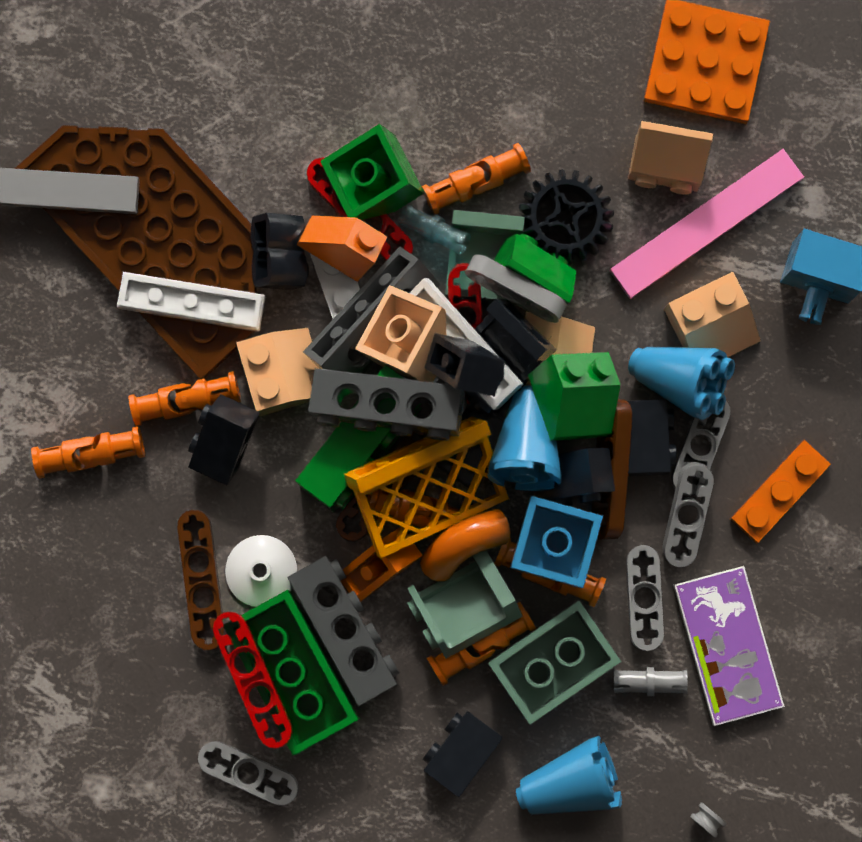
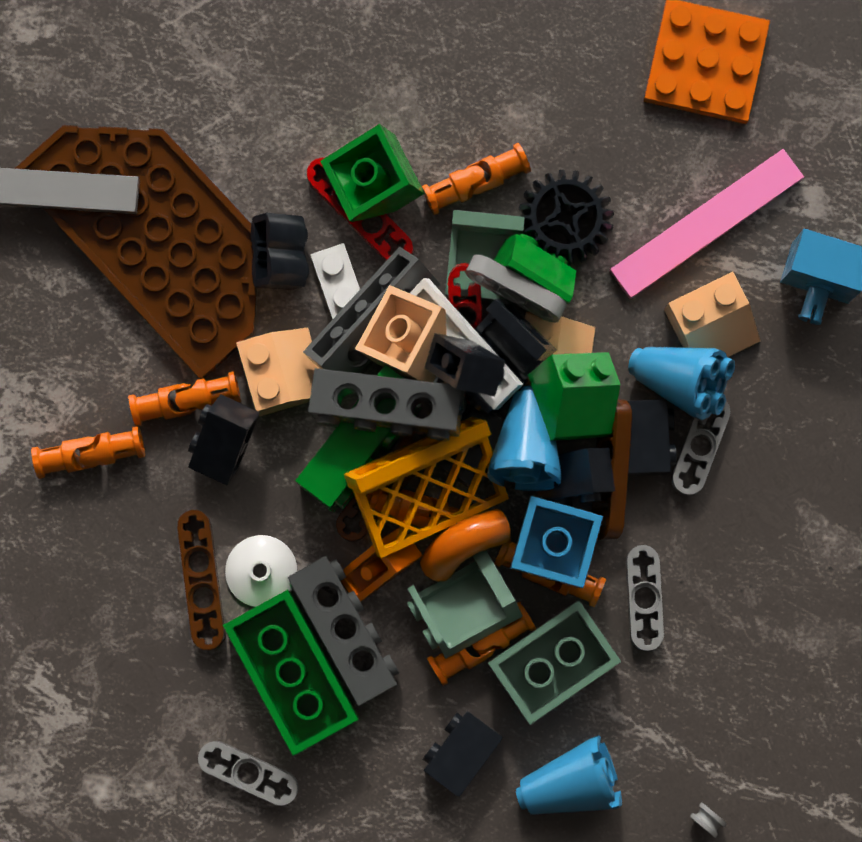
white tile [117,272,266,332] -> none
red beam [213,612,293,748] -> none
orange slope [297,216,387,282] -> none
clear light blue pin [398,204,471,255] -> none
light grey pin [614,667,688,696] -> none
light nougat slope [628,121,713,195] -> none
light grey beam [662,462,714,567] -> none
medium lavender tile [673,566,784,726] -> none
orange plate [730,440,831,543] -> none

